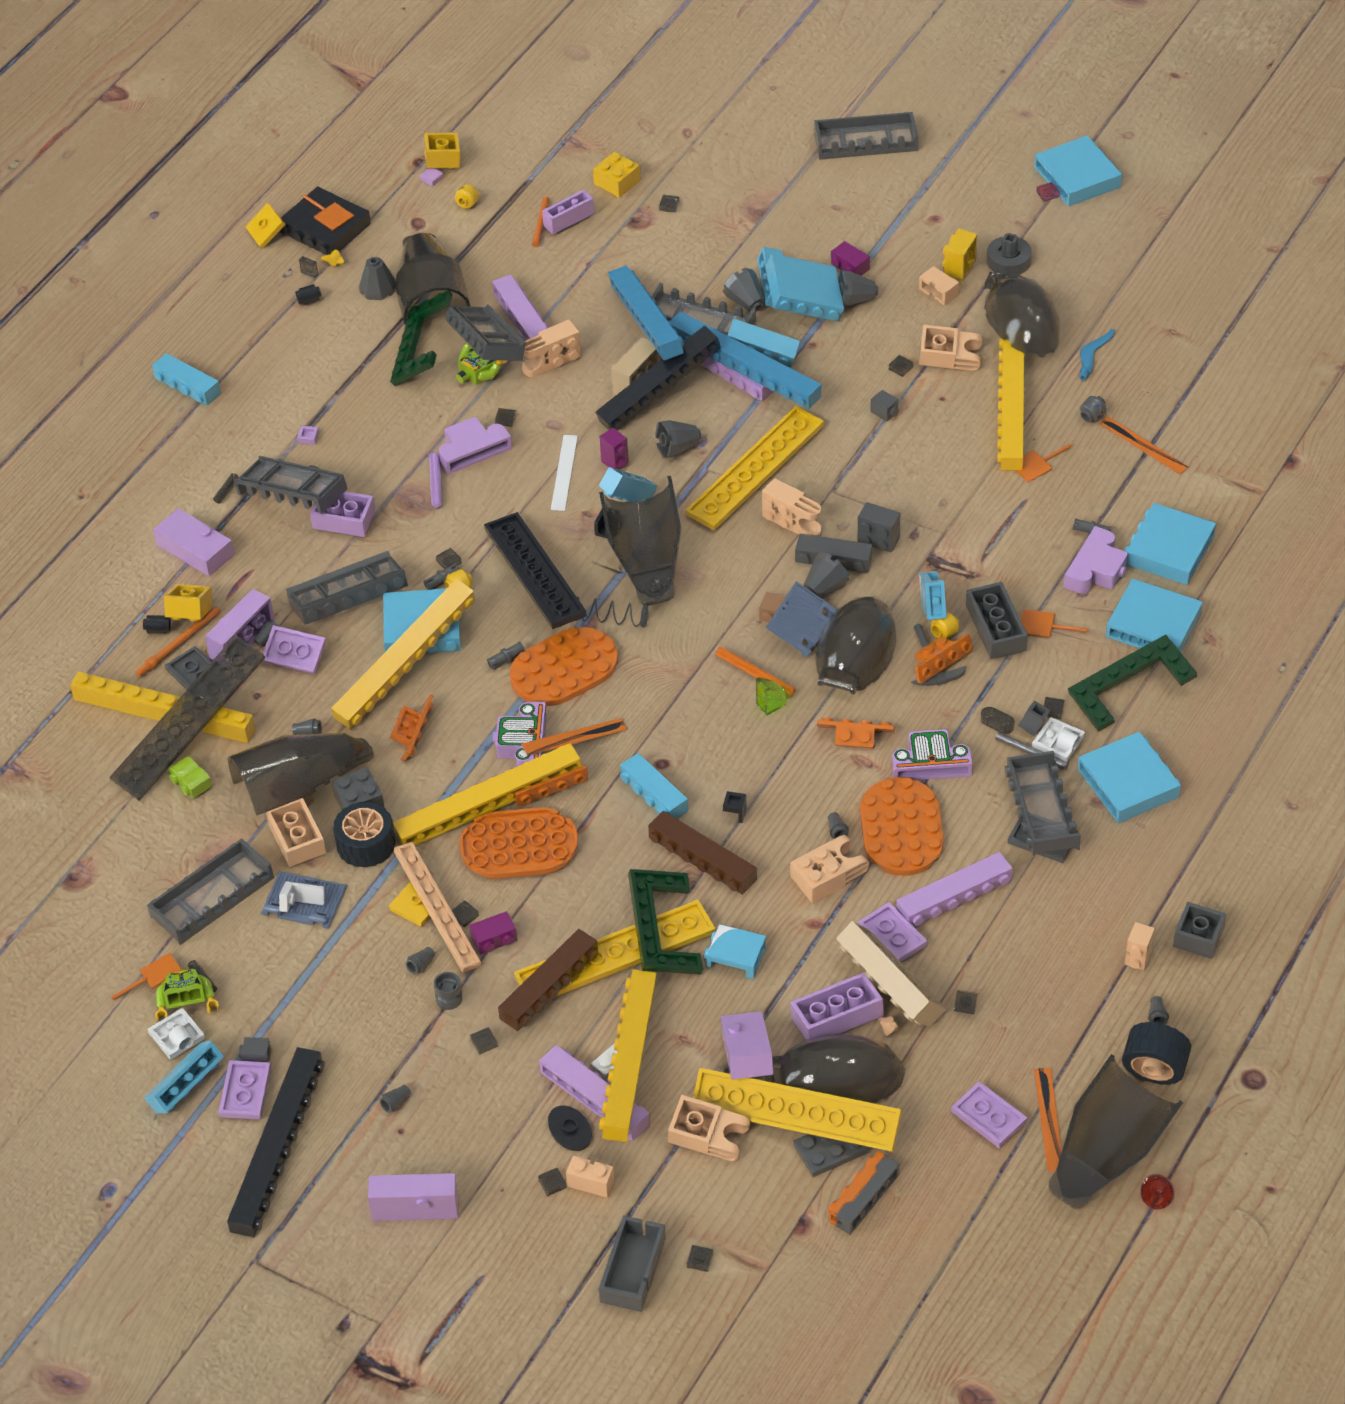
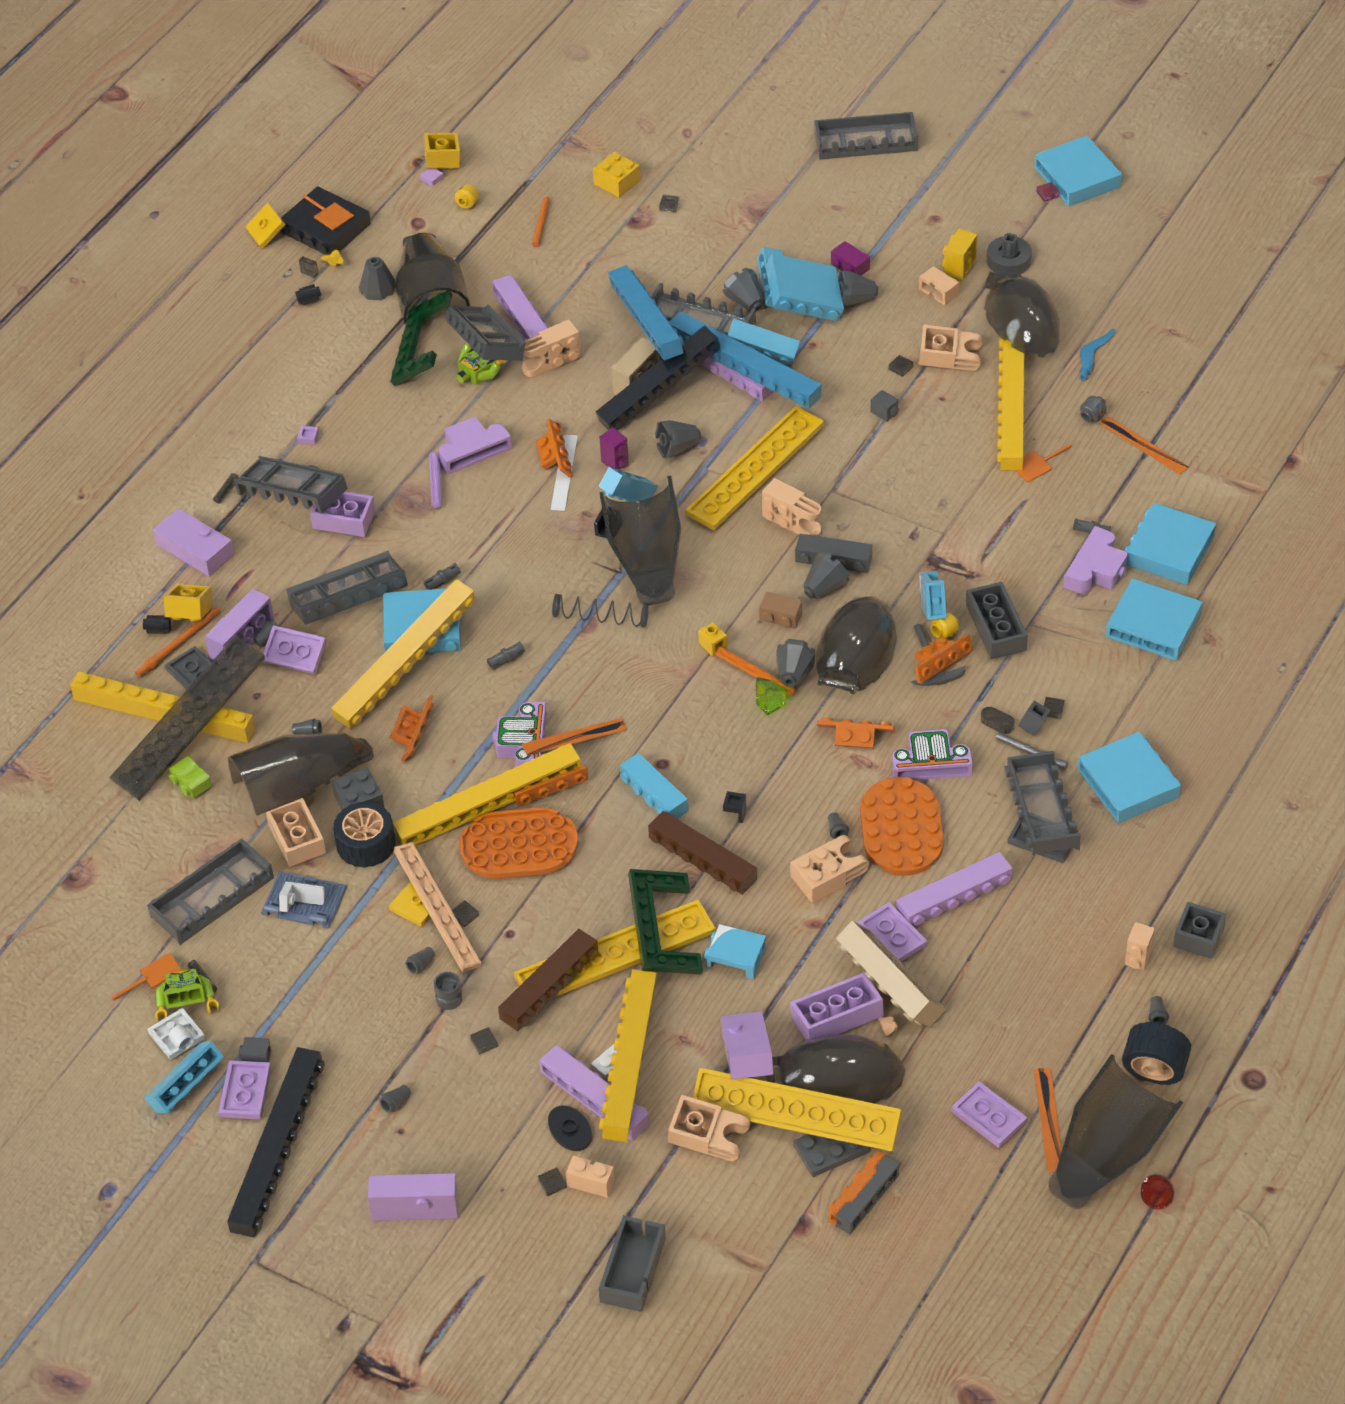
medium azure brick [152,353,221,406] -> none
clear smoke plate [436,548,462,569] -> none
yellow head [444,569,473,589] -> none
magenta brick [469,911,517,954] -> none
black plate [484,512,587,629] -> none
clear smoke tile [495,408,516,427] -> none
orange plate [510,627,618,706] -> none
lavender brick [542,189,594,234] -> none
clear smoke plate [687,1245,713,1272] -> none
sand blue window [766,581,838,657] -> none
dark grey brick [857,502,901,553] -> none
clear smoke plate [954,990,978,1014] -> none
orange piece [1021,609,1088,638] -> none
white plate [1032,717,1085,762] -> none
dark green plate [1068,634,1197,732] -> none
none -> orange bracket [536,418,573,478]
none -> yellow brick [698,622,727,657]
none -> dark grey cone [776,639,815,687]

